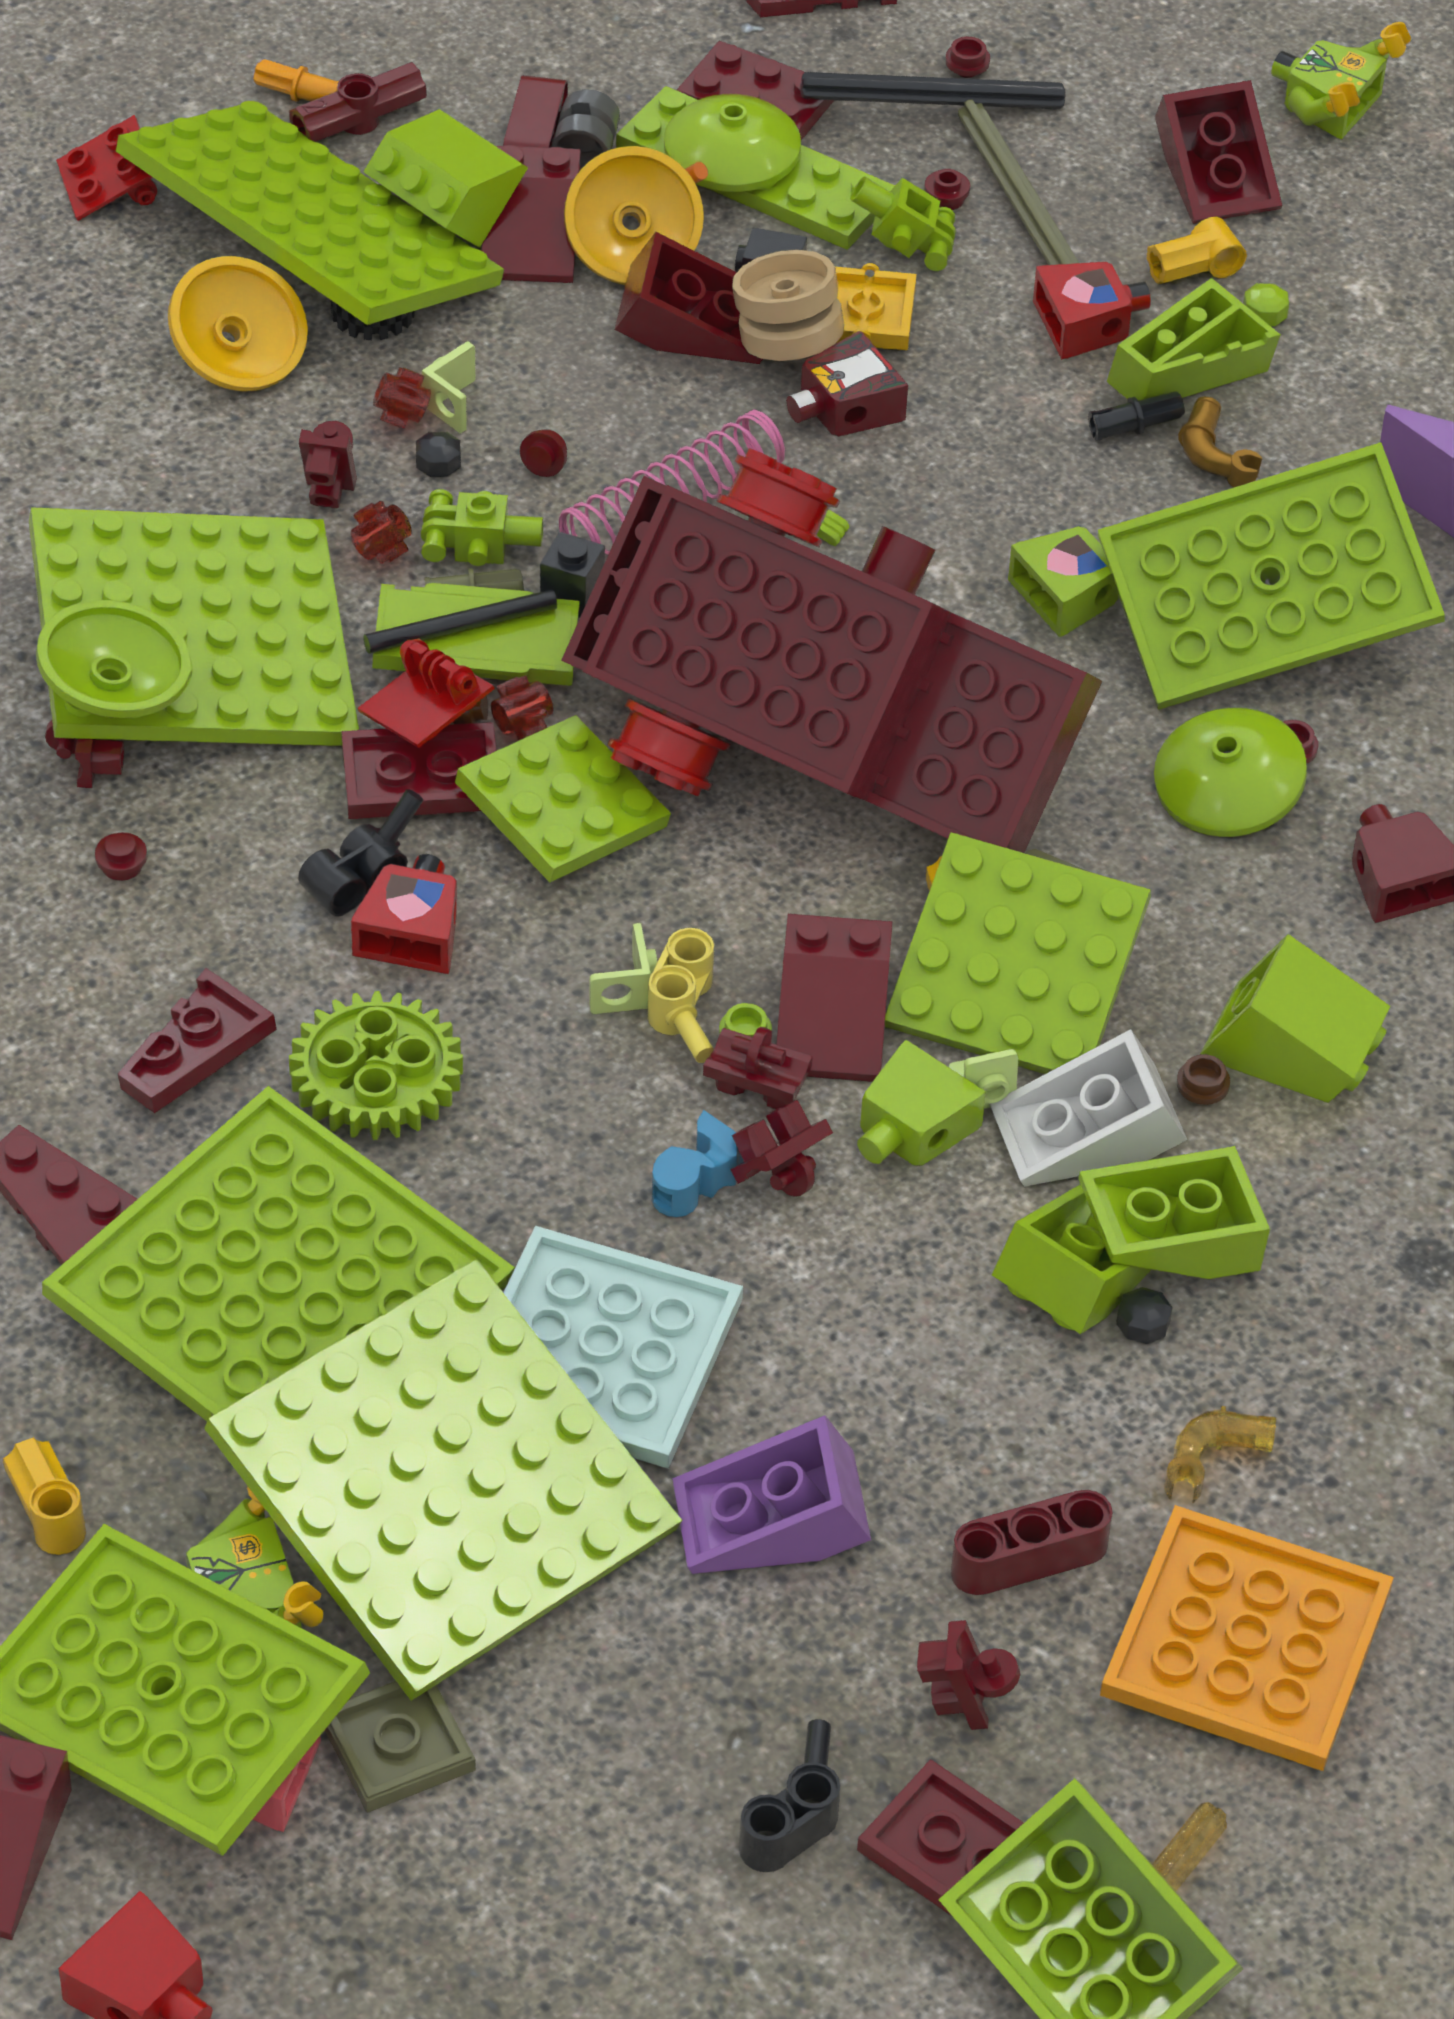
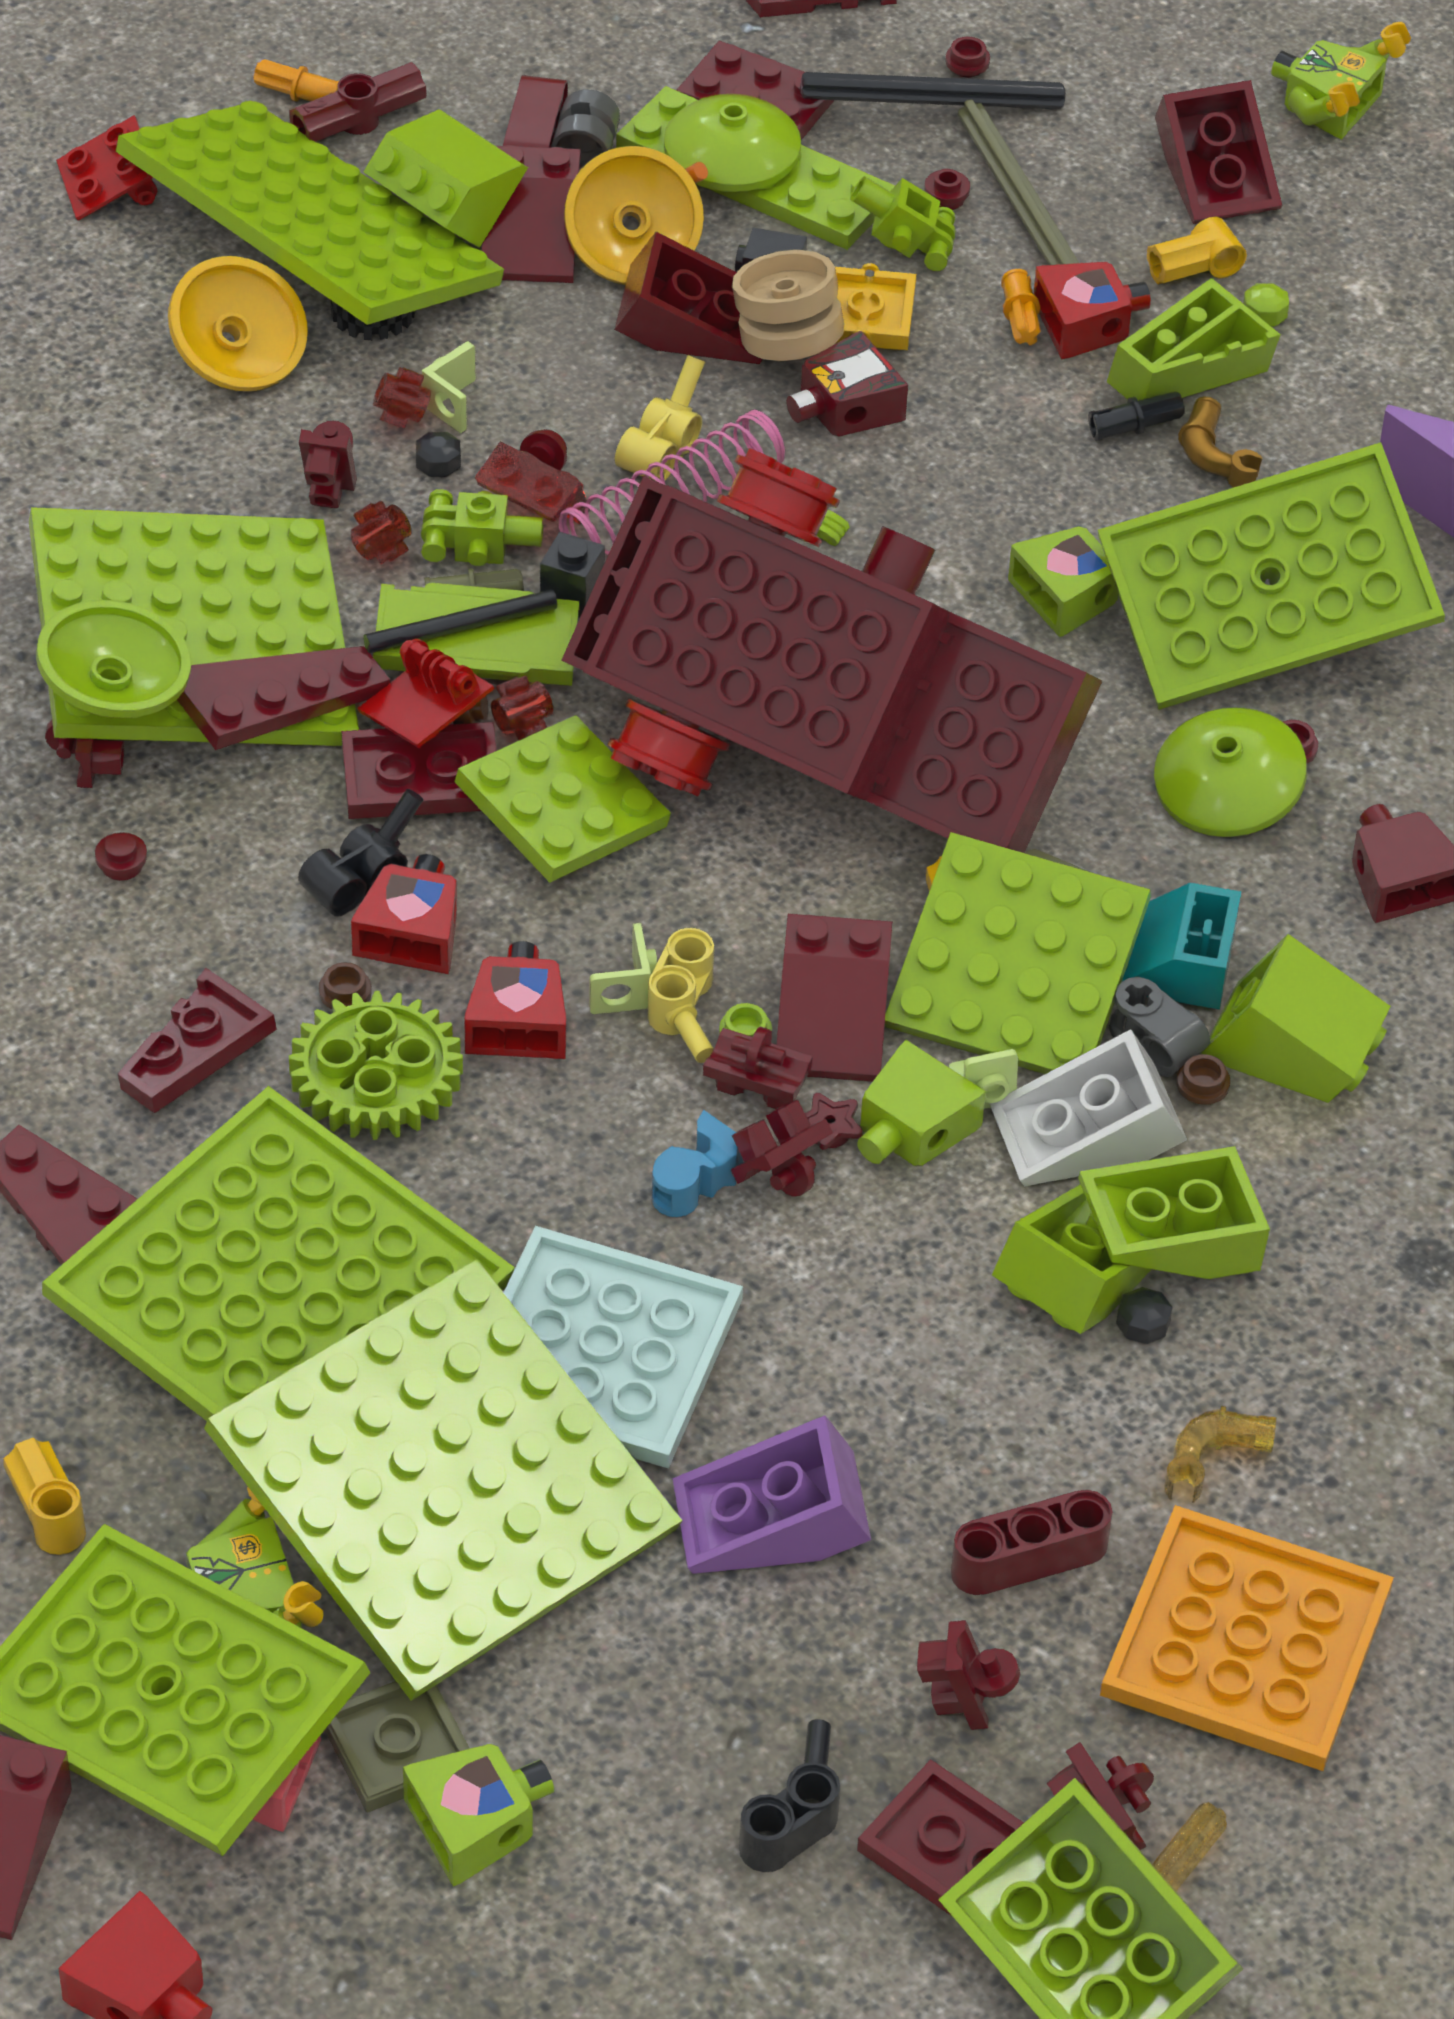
none -> dark red wing [177,646,390,750]
none -> reddish brown plate [319,962,372,1009]
none -> lime torso [403,1744,554,1887]
none -> red torso [464,941,566,1059]
none -> clear red bracket [475,441,590,524]
none -> light yellow beam [615,355,705,480]
none -> dark red plate [805,1093,863,1150]
none -> light orange axle [1001,269,1041,346]
none -> dark red hips [1047,1742,1154,1850]
none -> dark grey piece [1109,977,1210,1078]
none -> teal slope [1122,883,1242,1010]

